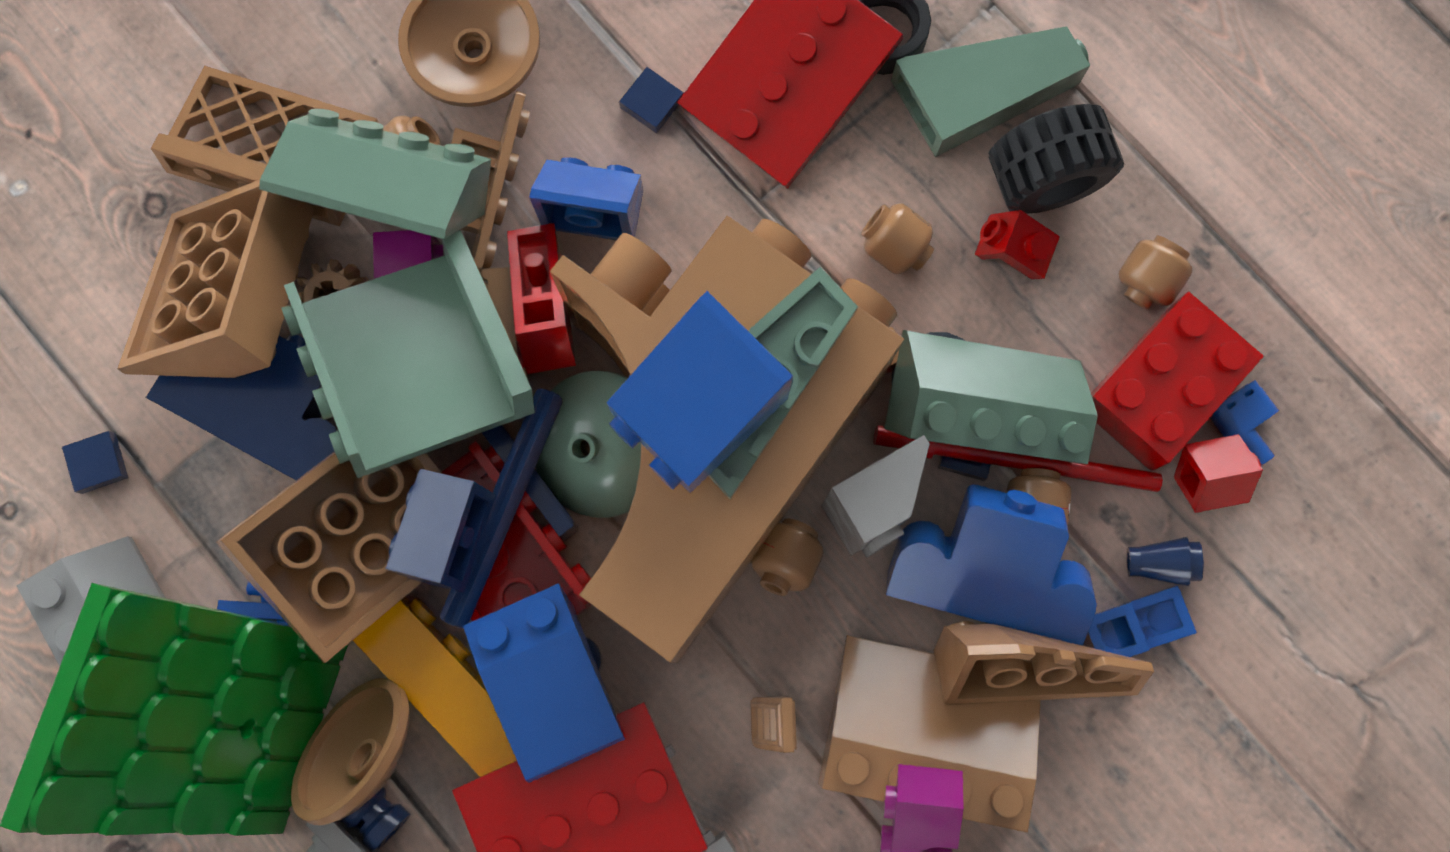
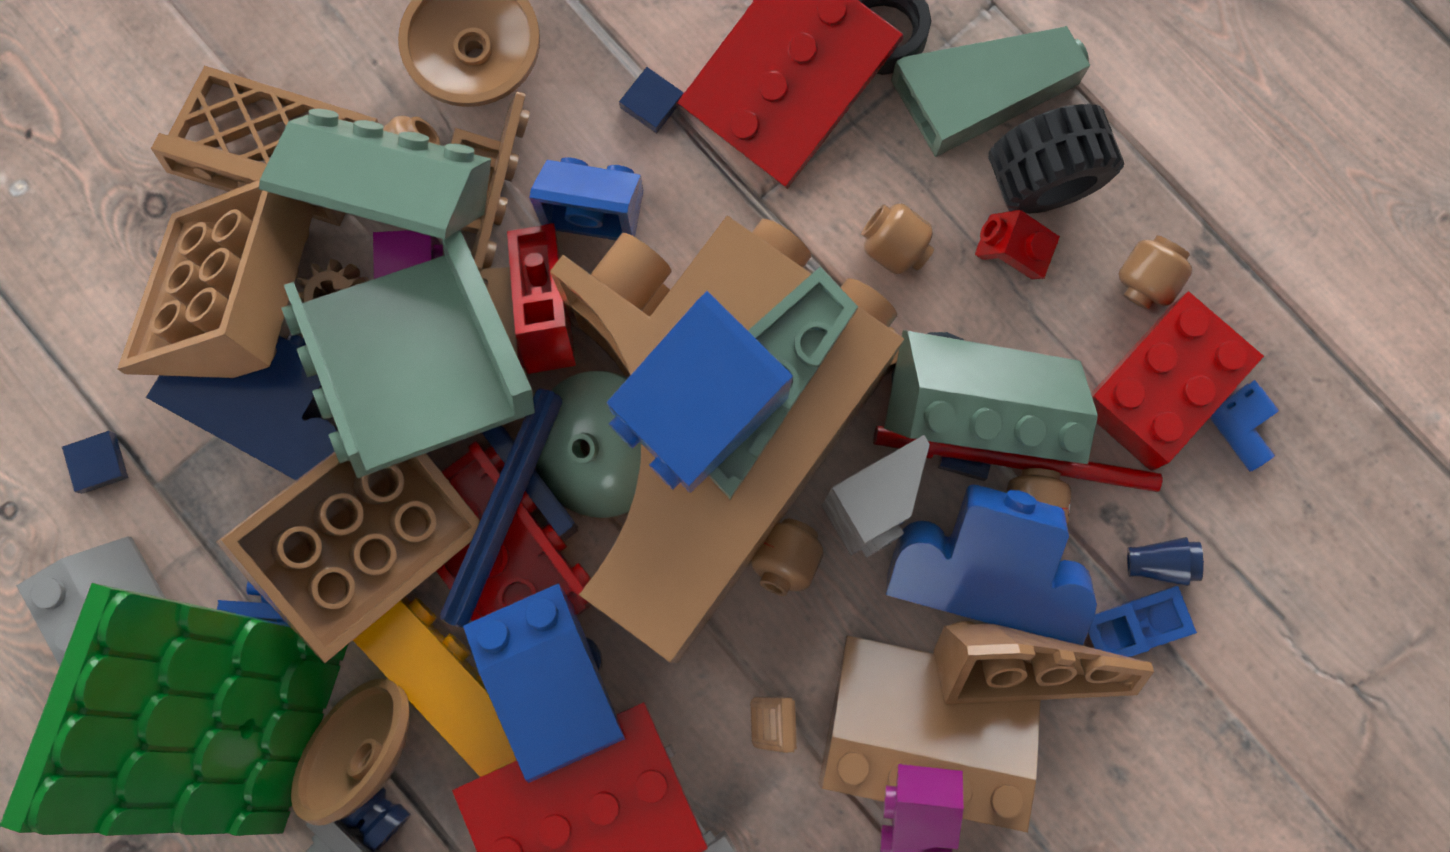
brick [385,469,496,593] -> none
red brick [1173,434,1263,513] -> none

